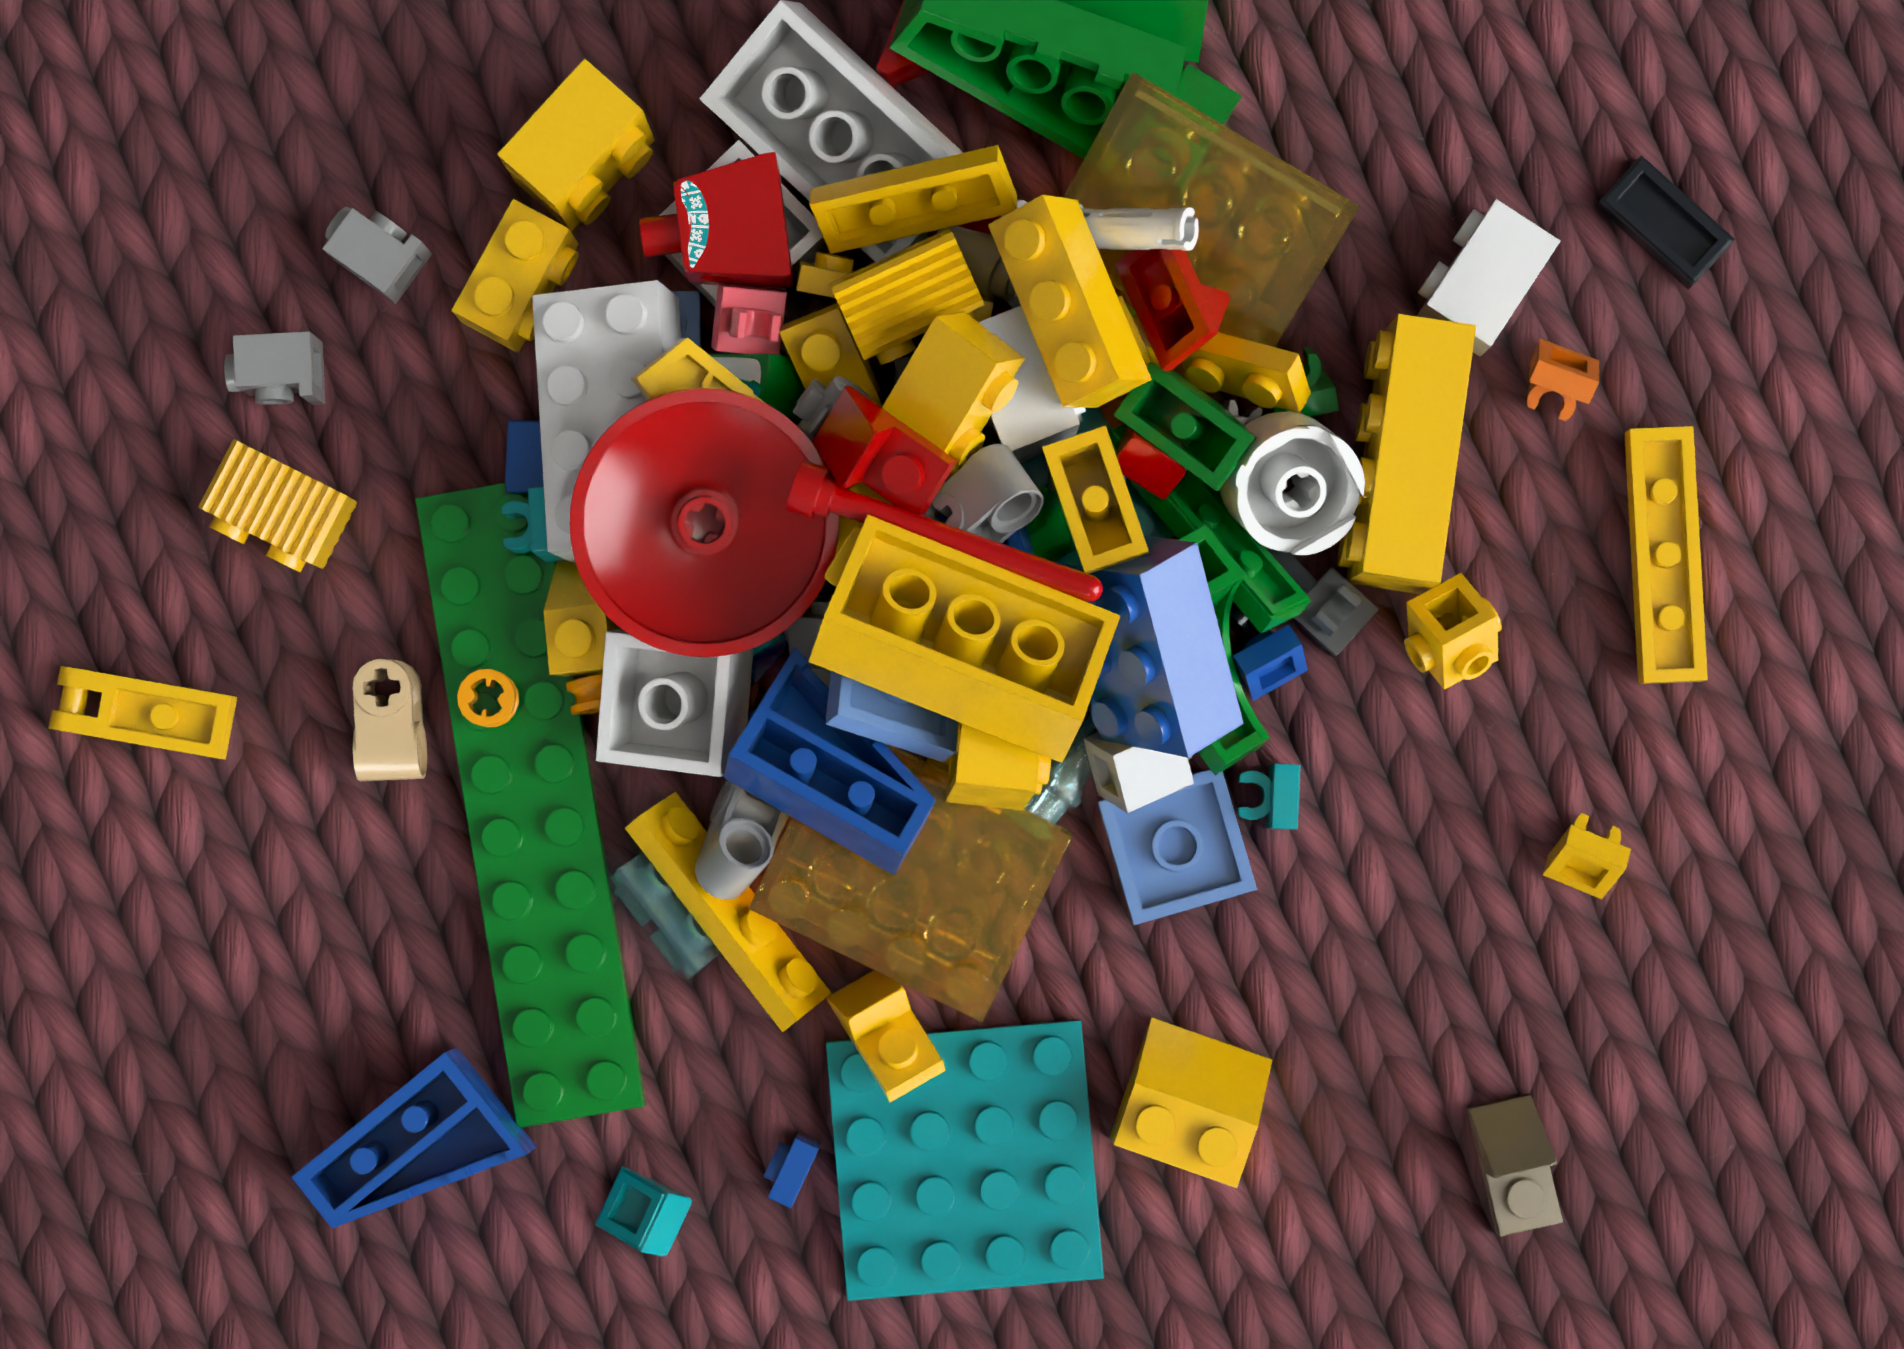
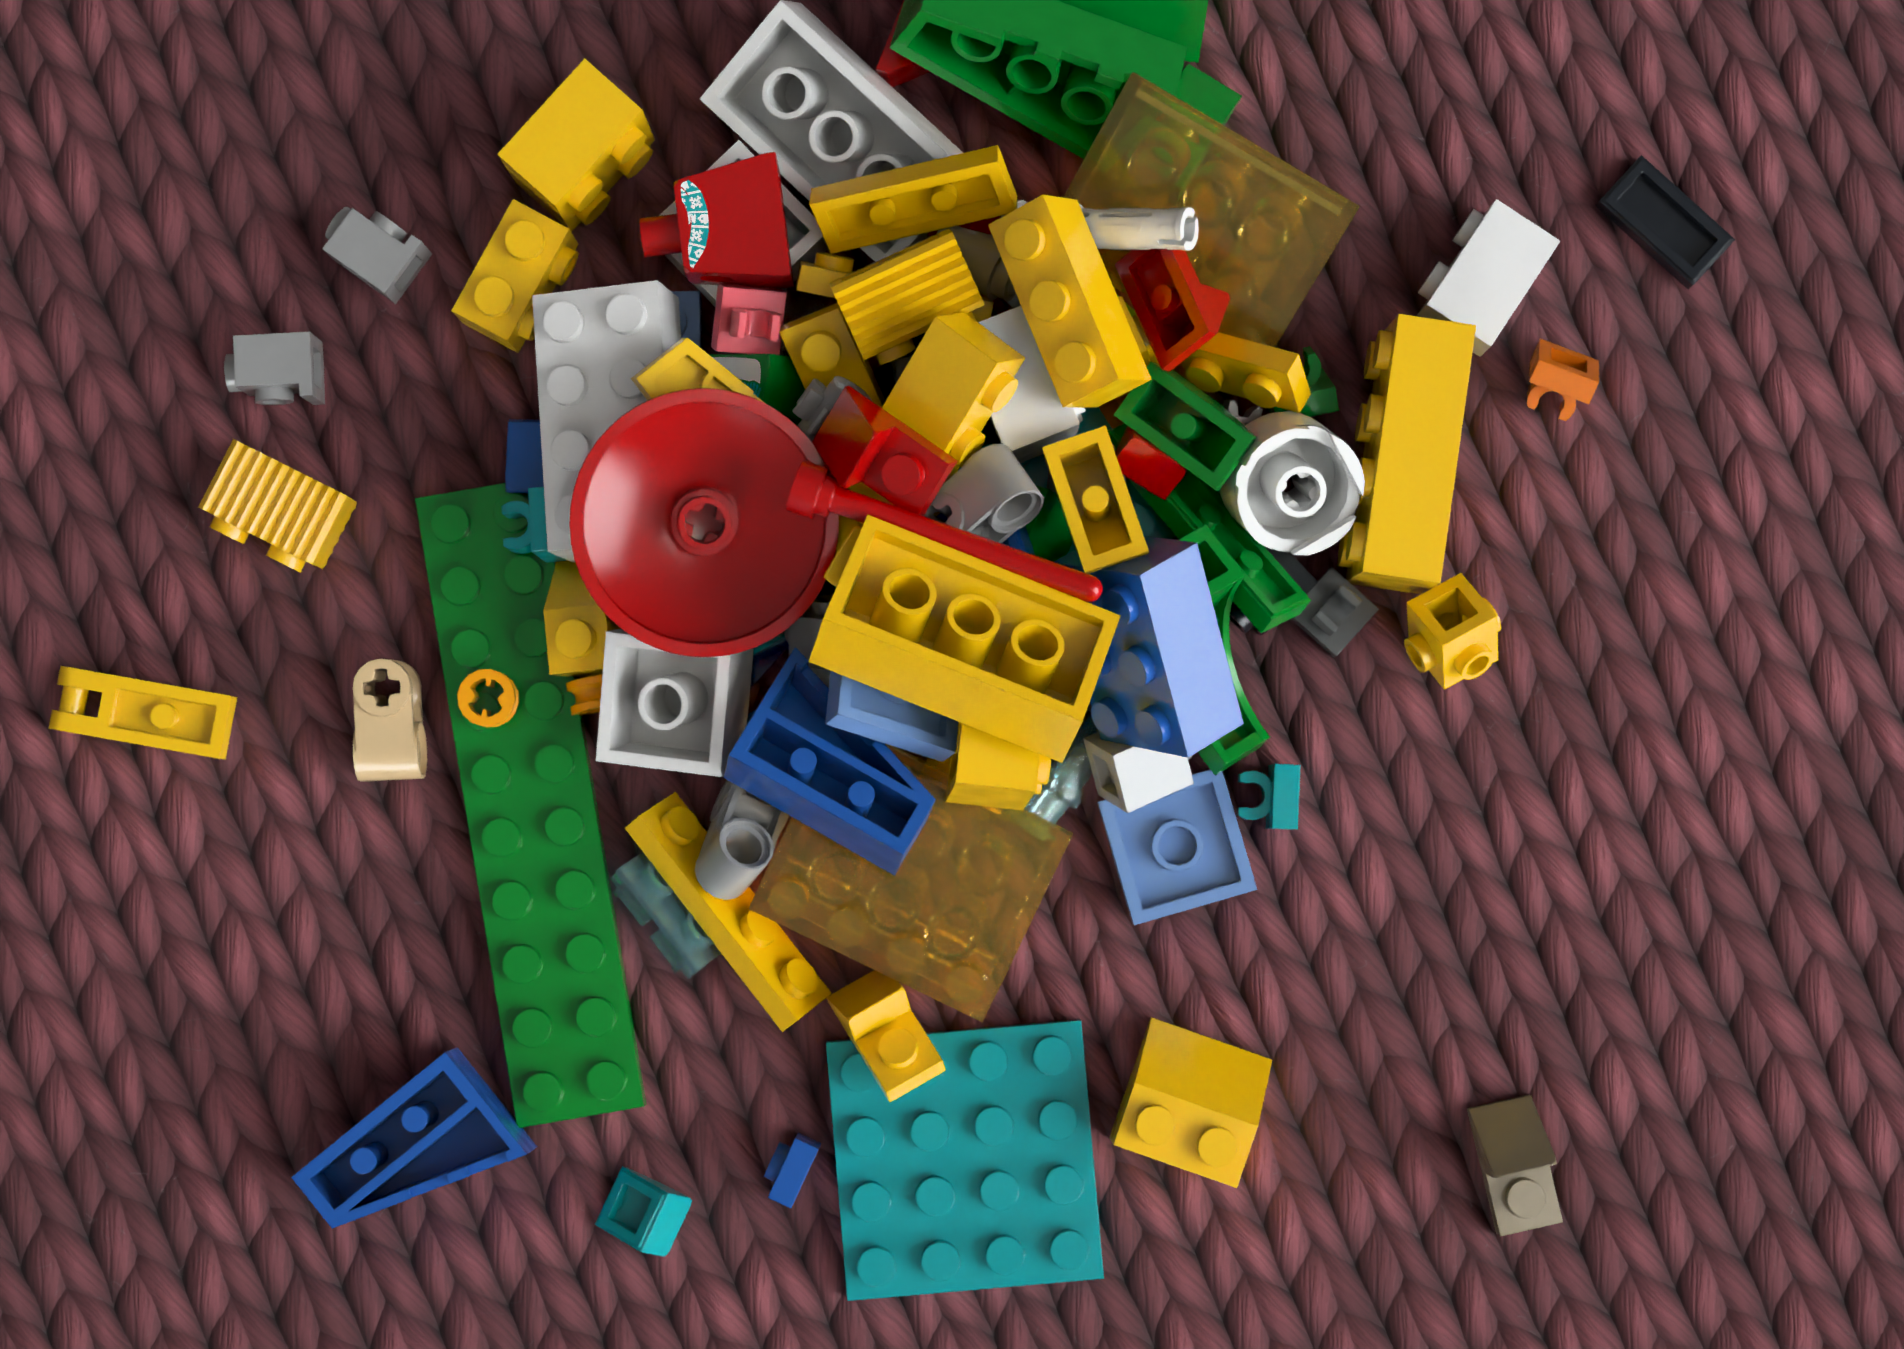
blue plate [1233,625,1308,701] -> none
yellow tile [1543,813,1631,900] -> none
yellow plate [1624,426,1708,684] -> none

